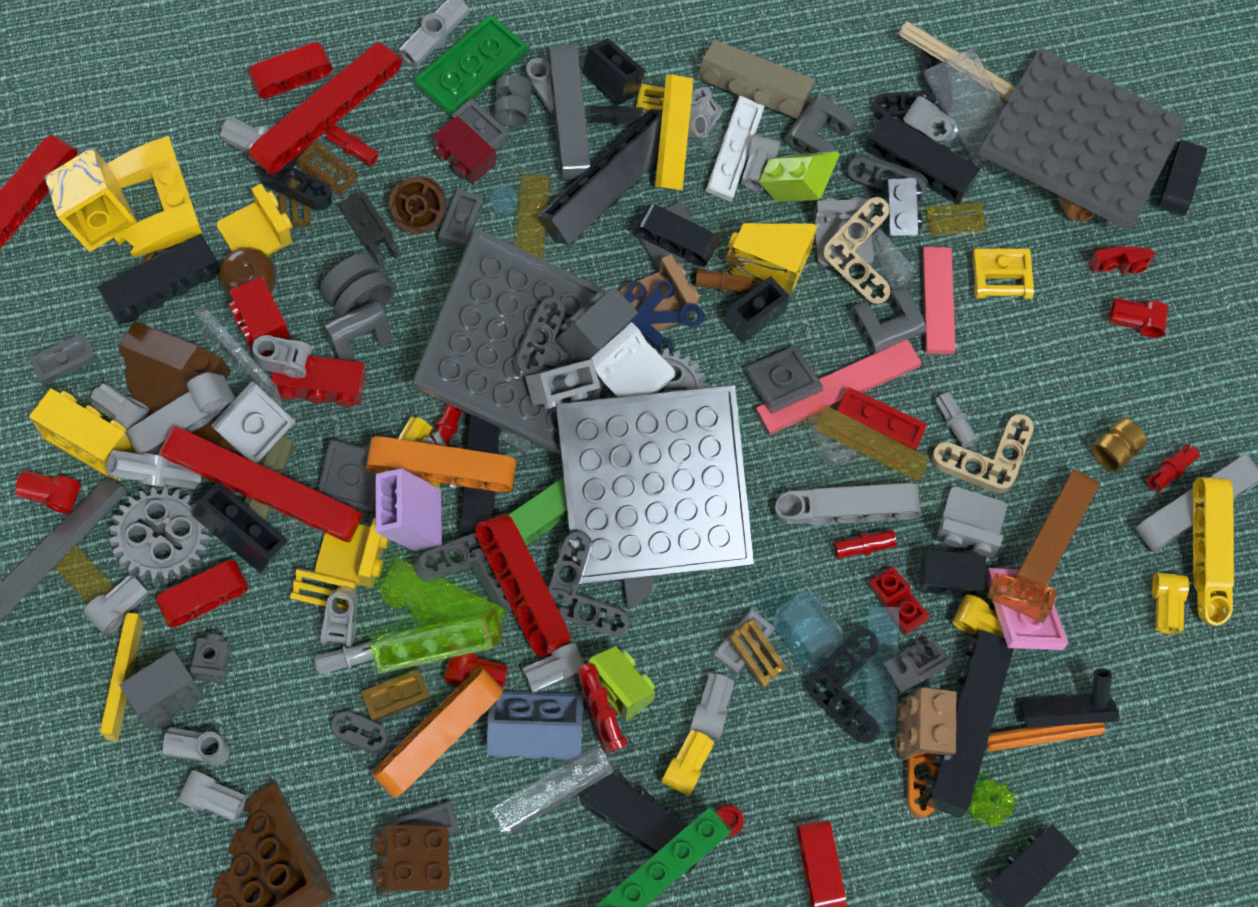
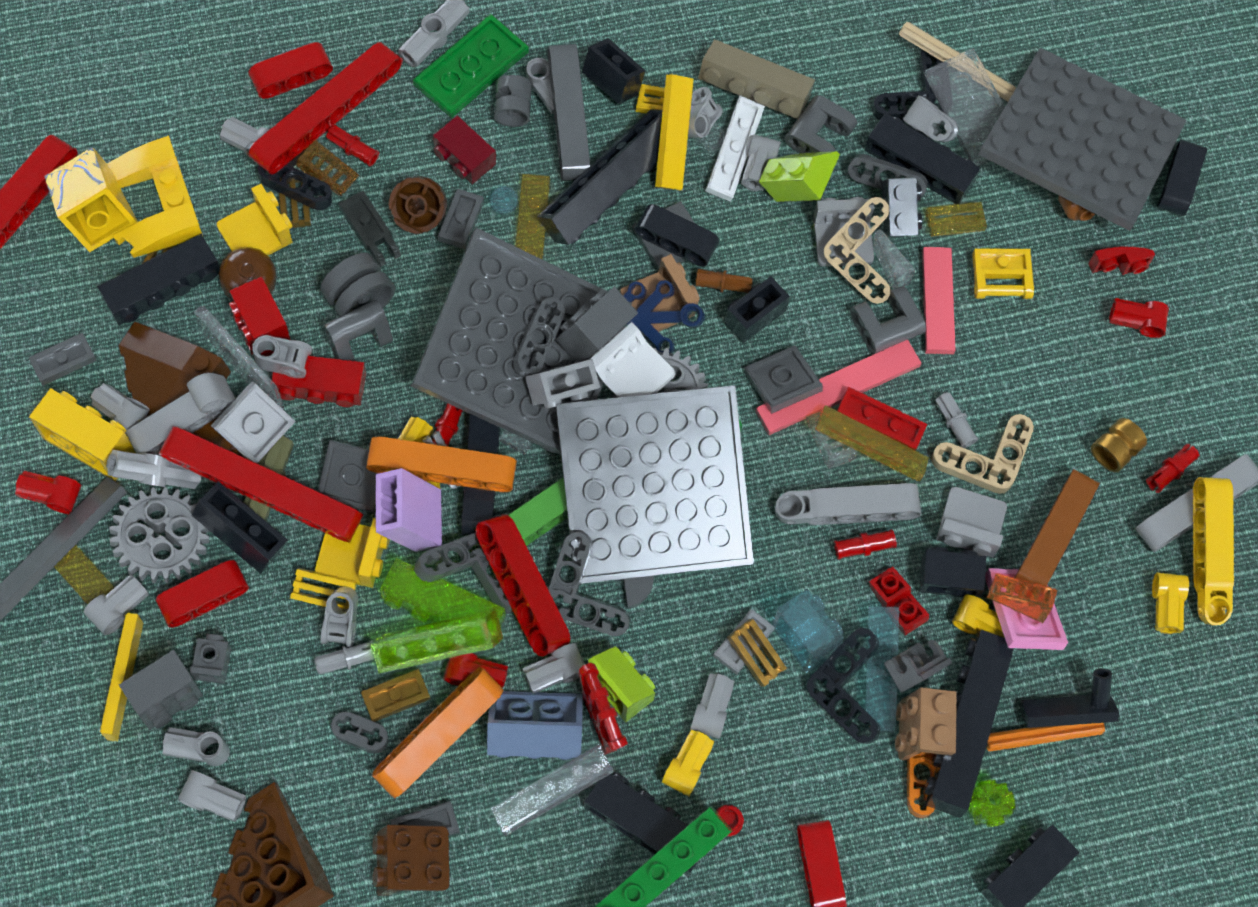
dark grey plate [451,98,510,150] -> none
black axle [590,104,646,126] -> none
yellow slope [726,223,818,297] -> none

